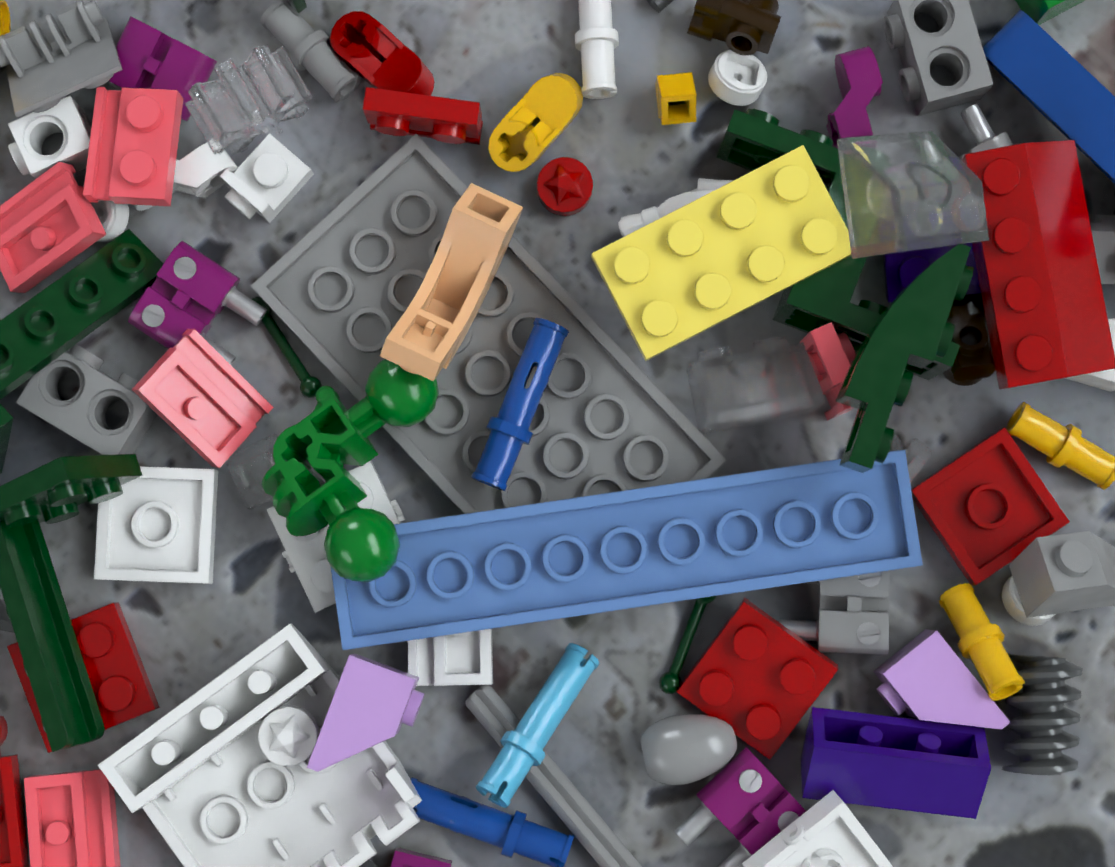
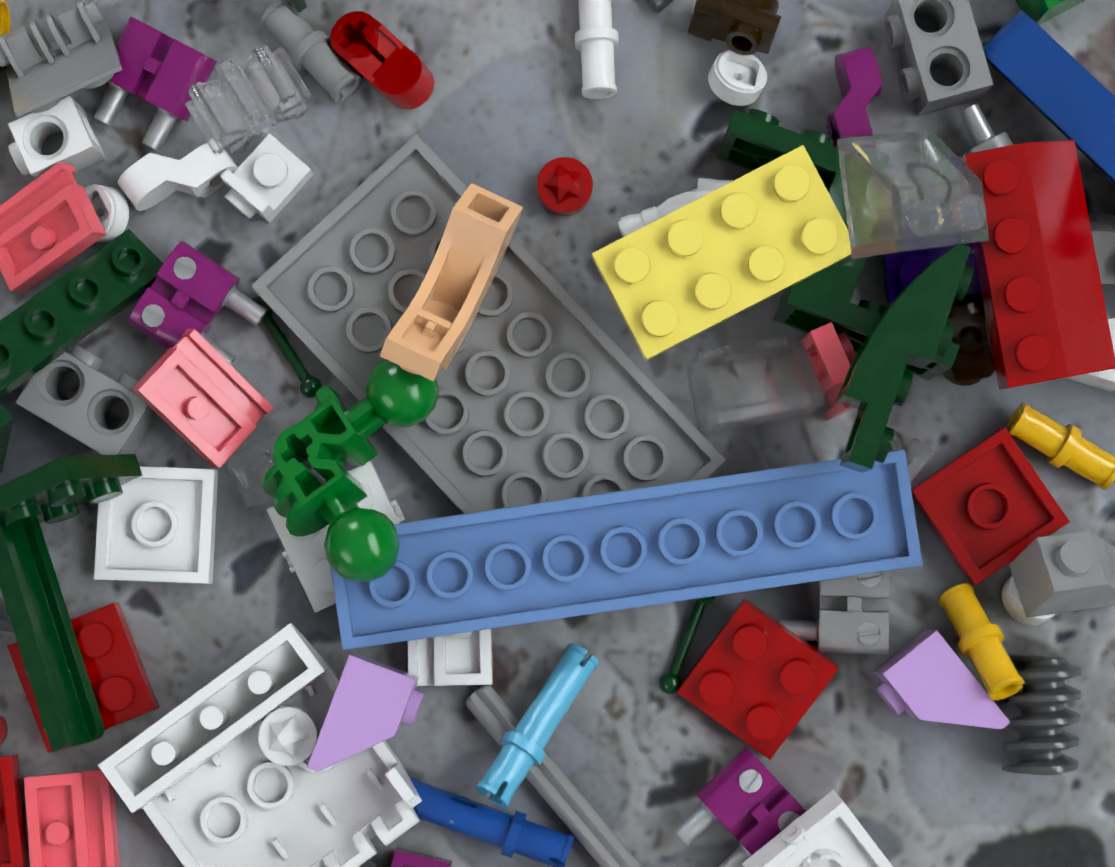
coral plate [83,86,184,206] -> none
red plate [363,87,483,145] -> none
blue pin [471,318,569,491] -> none
yellow piece [488,73,583,172] -> none
light grey animal [641,714,737,785] -> none
yellow piece [655,72,696,125] -> none
dark purple brick [800,707,991,819] -> none

